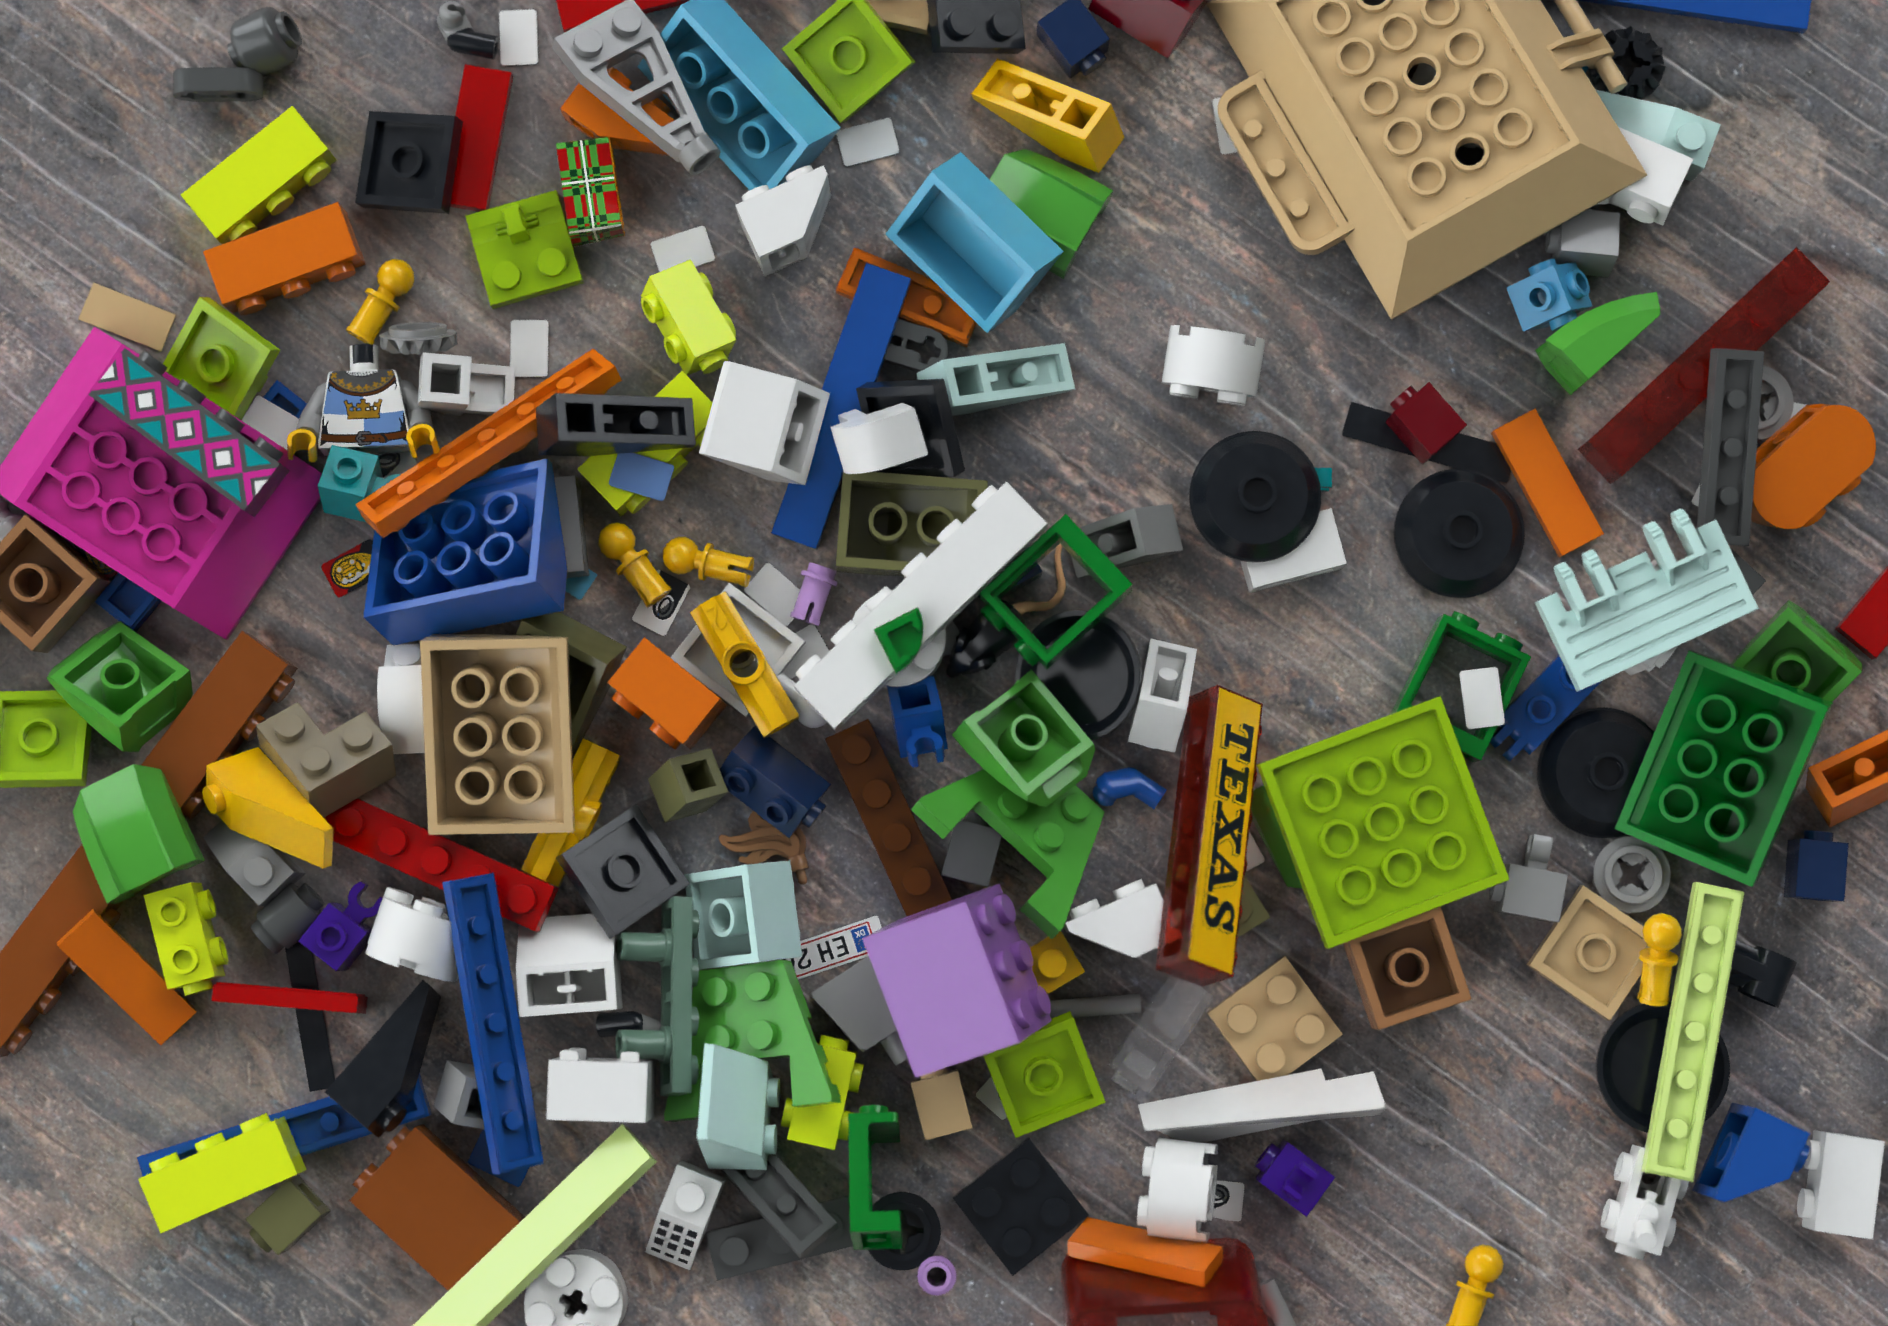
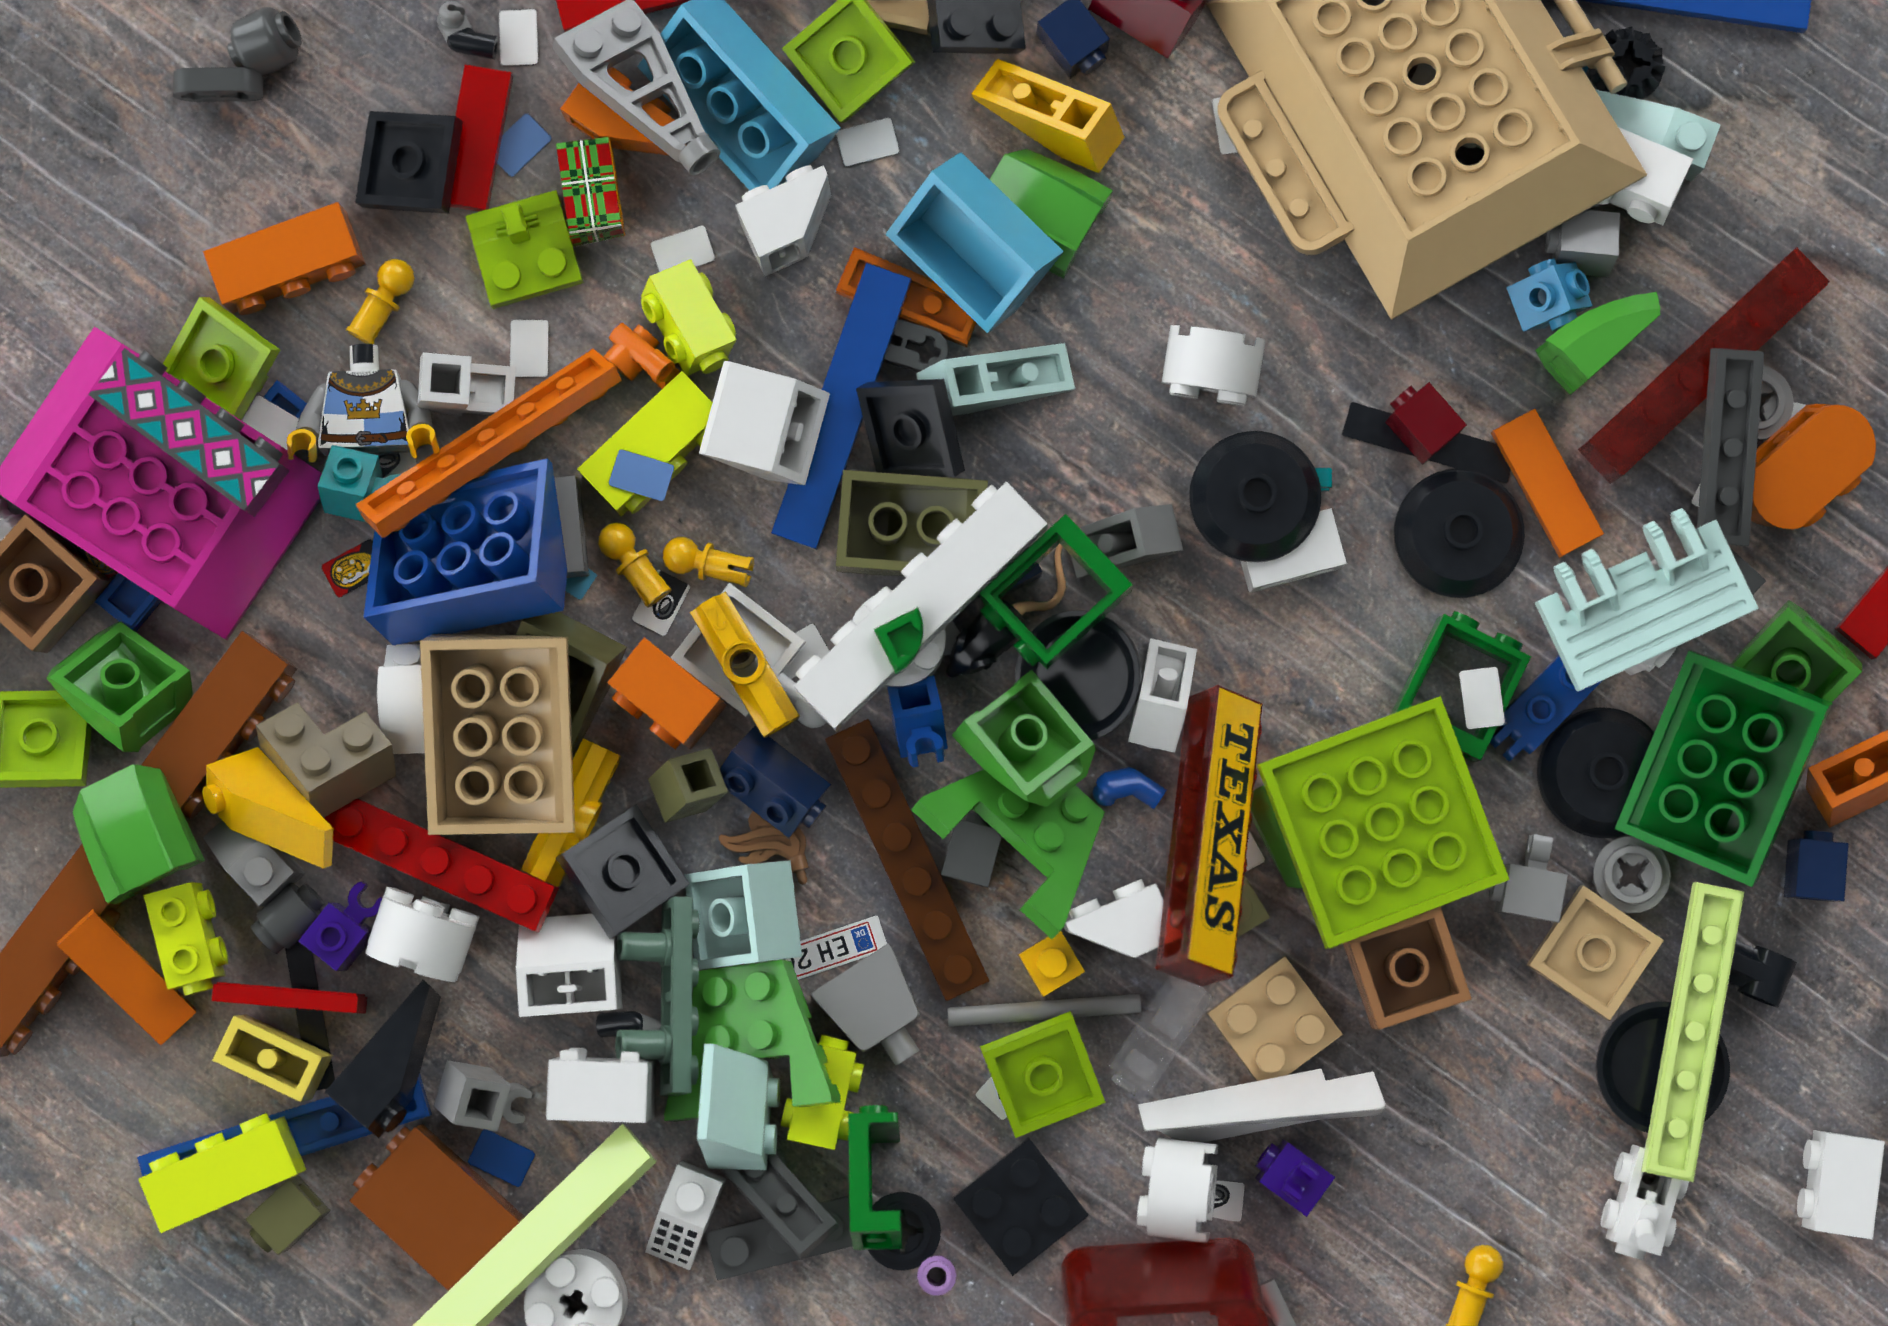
tan sticker [78,283,176,351] -> none
neon yellow brick [181,105,337,244] -> none
light grey gear [379,322,457,355] -> none
blue tile [442,873,544,1174] -> none
black slope [536,393,696,456] -> none
white sticker [744,563,800,626] -> none
lavender pin [790,562,838,626] -> none
white brick [831,403,928,474] -> none
medium lavender container [862,884,1052,1078] -> none
tan brick [911,1067,973,1140] -> none
orange tile [1067,1217,1223,1287] -> none
yellow pin [1637,913,1682,1006] -> none
blue slope [1692,1103,1810,1202] -> none
none -> light yellow brick [212,1014,333,1102]
none -> medium blue sticker [497,113,551,176]
none -> orange plate [603,322,681,389]

